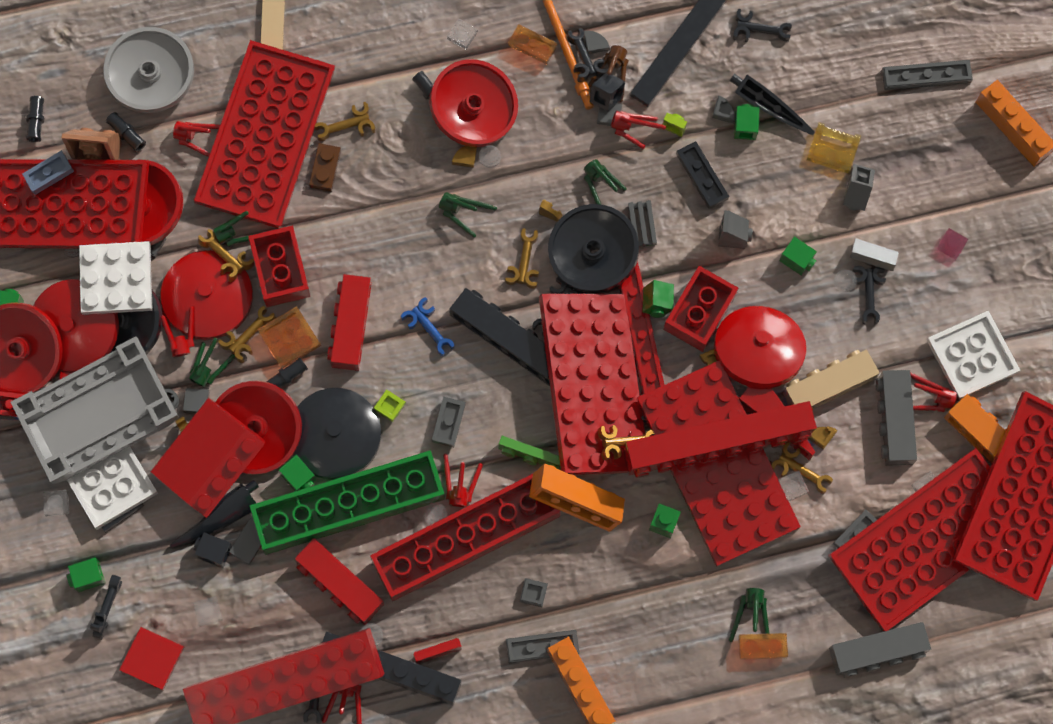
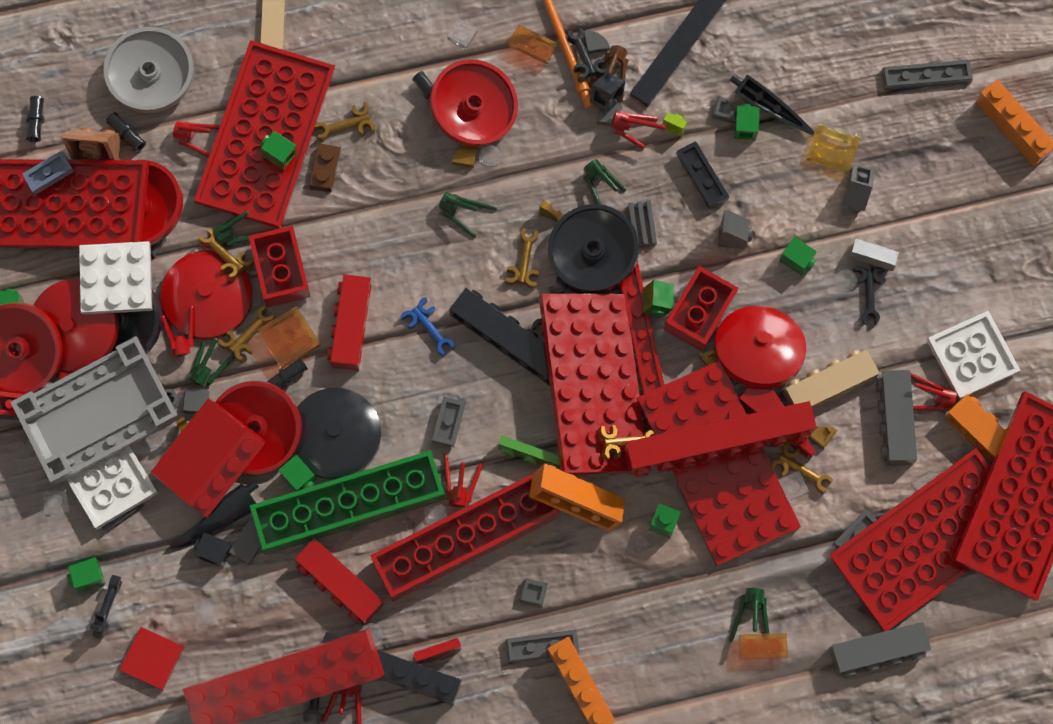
lime plate [374,389,406,422] -> none
black bar [733,9,792,42] -> none
clear pink plate [936,228,968,260] -> none
none -> green brick [260,131,297,170]

